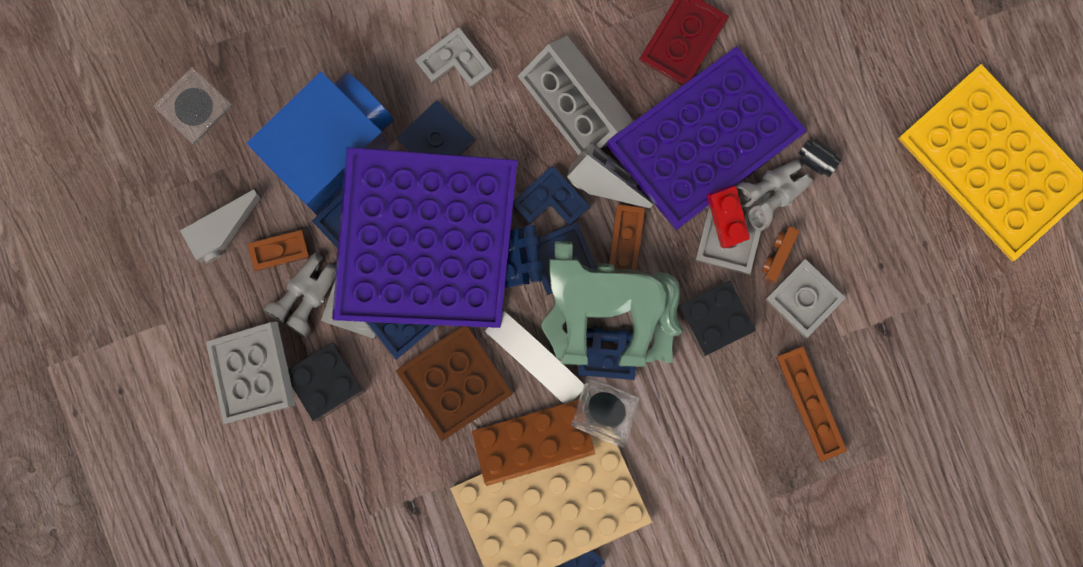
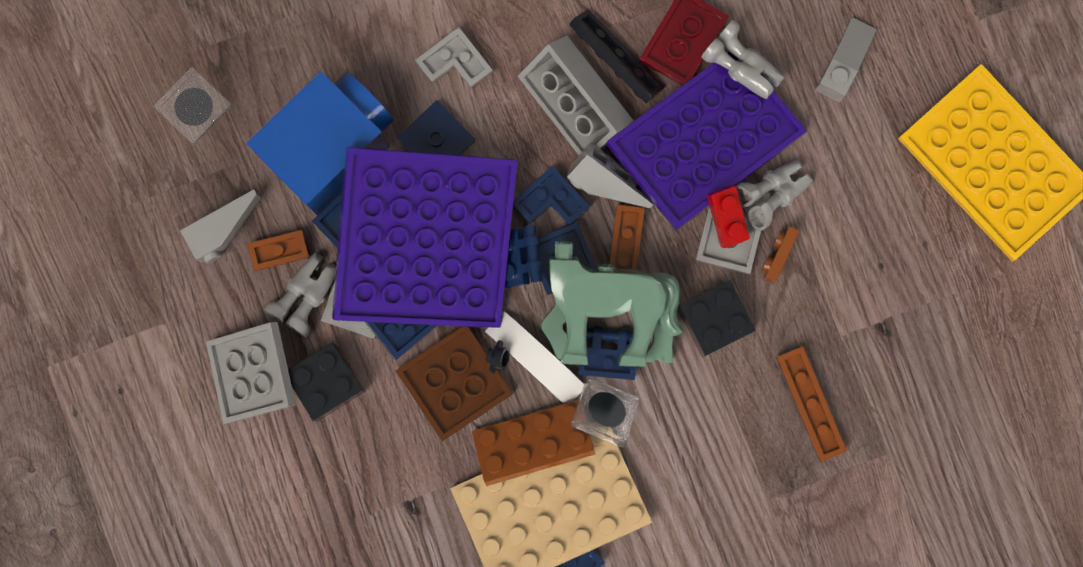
light grey plate [765,259,846,339] -> none
black brick [798,138,842,177] -> none
none -> black plate [486,340,510,373]
none -> black plate [569,9,665,103]
none -> light grey piece [701,20,784,99]
none -> light grey slope [815,17,877,103]

